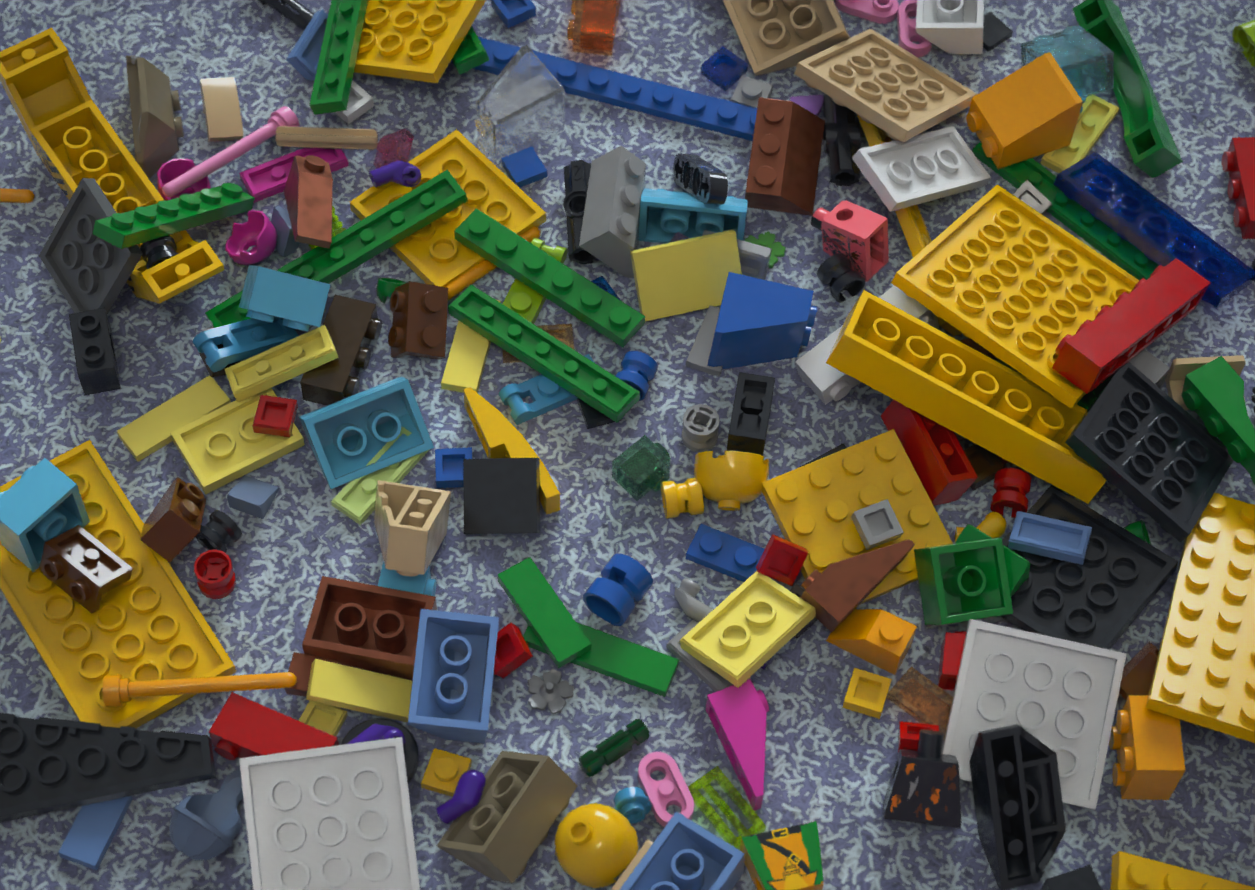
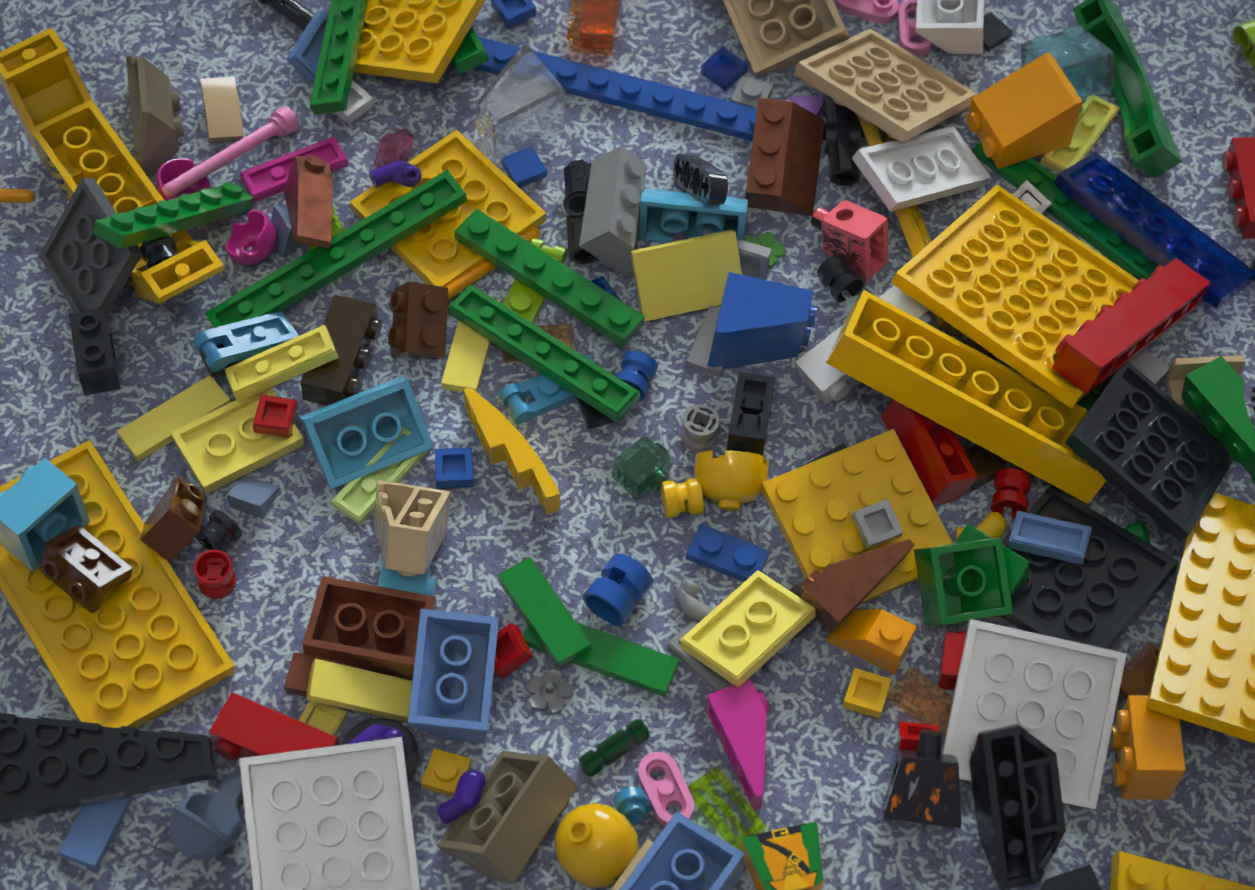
light orange piece [103,672,297,707] -> none
medium azure brick [239,265,330,332] -> none
tan axle [275,126,378,150] -> none
green hinge [376,277,406,303] -> none
black tile [463,458,540,534] -> none
red tile [756,534,808,586] -> none

